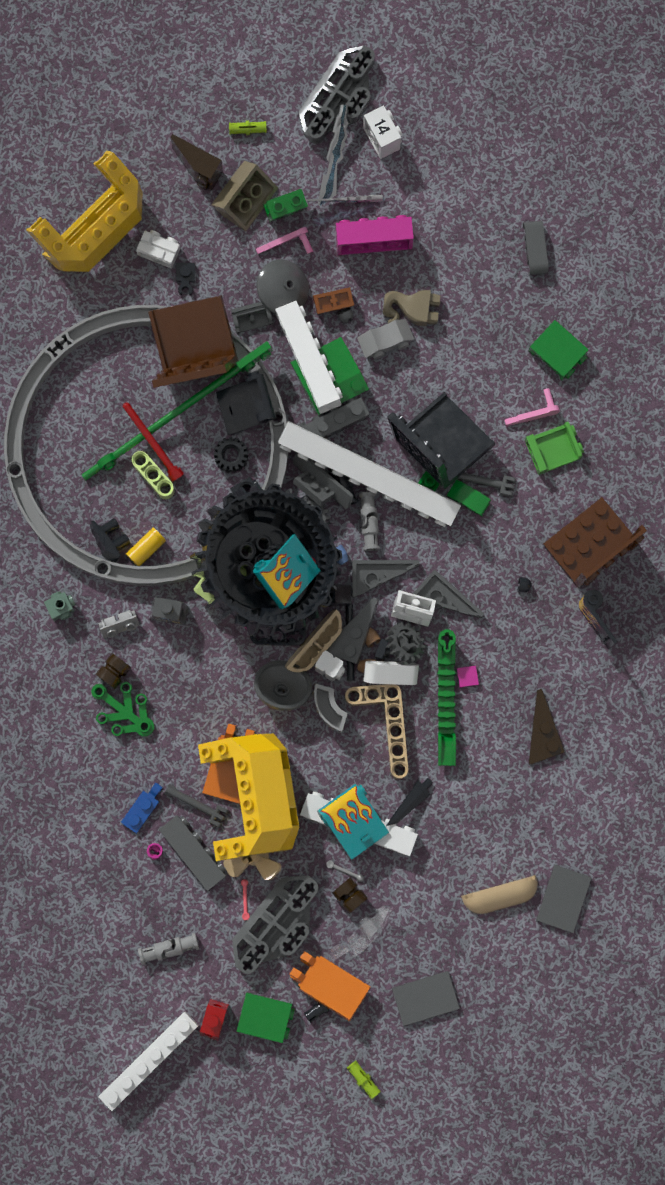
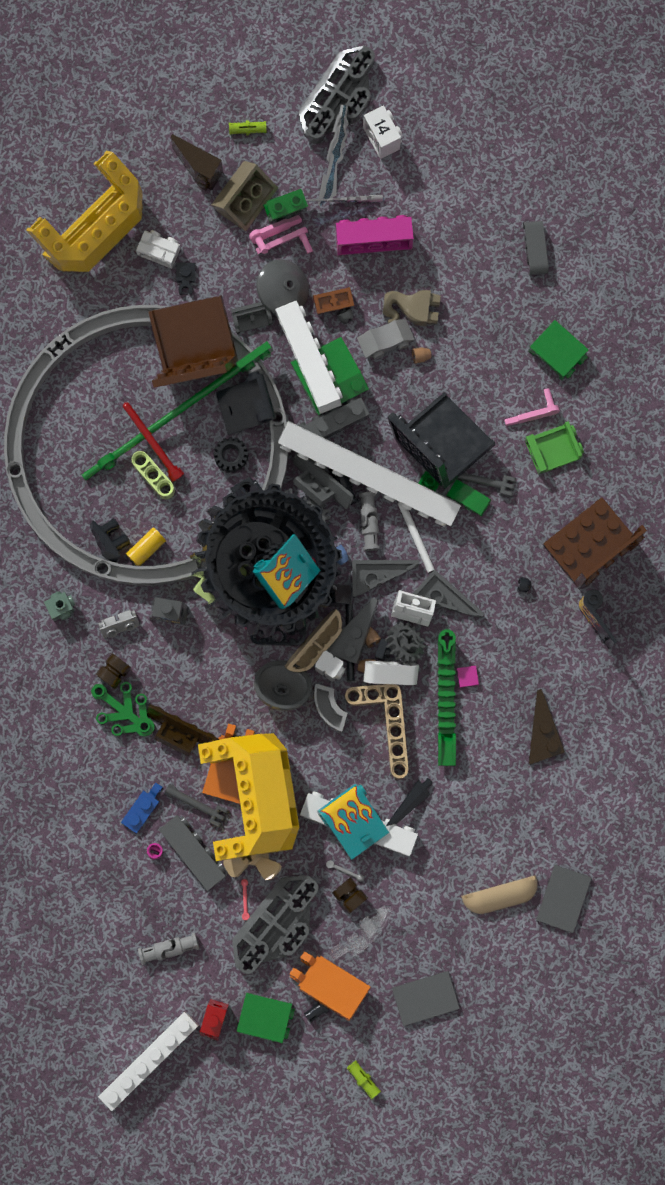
none -> dark brown bracket [147,704,219,757]
none -> bright pink piece [249,215,302,254]
none -> white bar [398,502,434,573]
none -> medium nougat hose [412,347,431,364]

